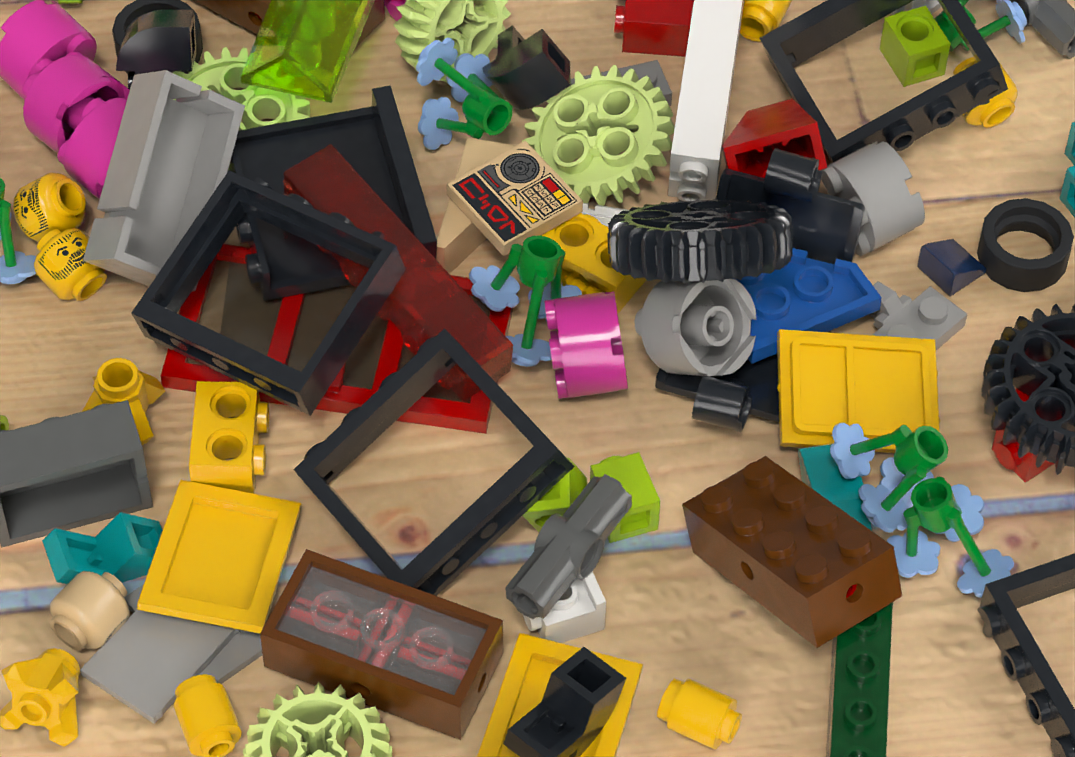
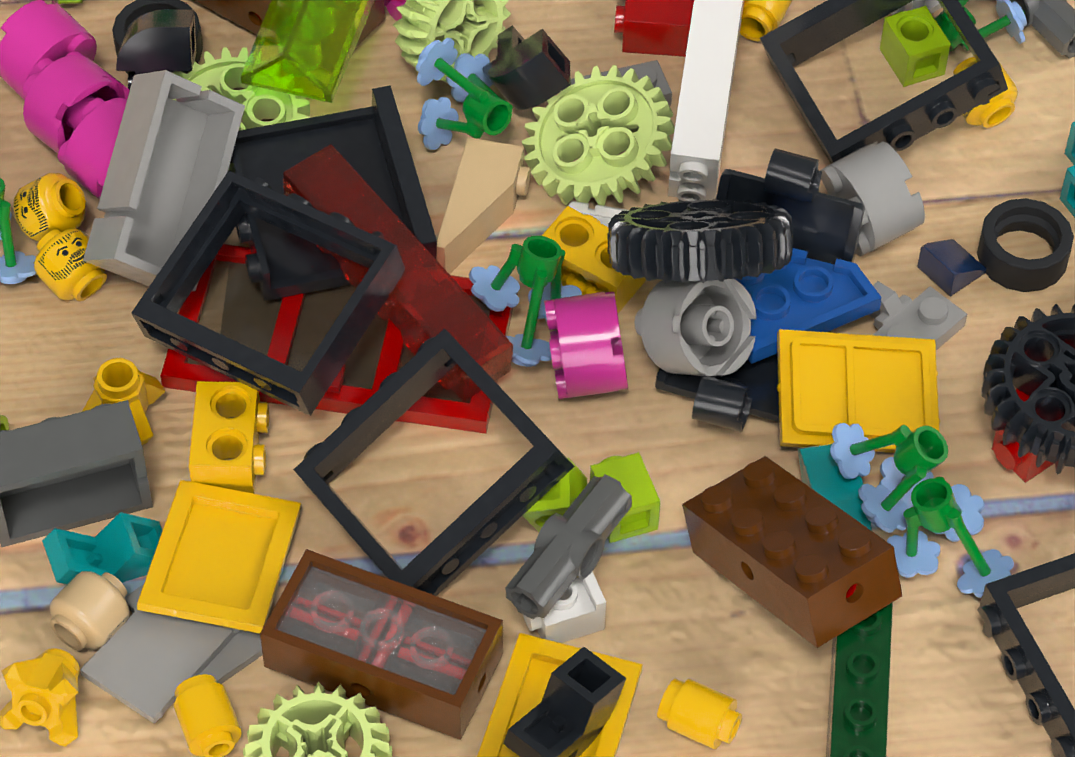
tile [447,141,583,256] -> none
red slope [722,98,827,178] -> none

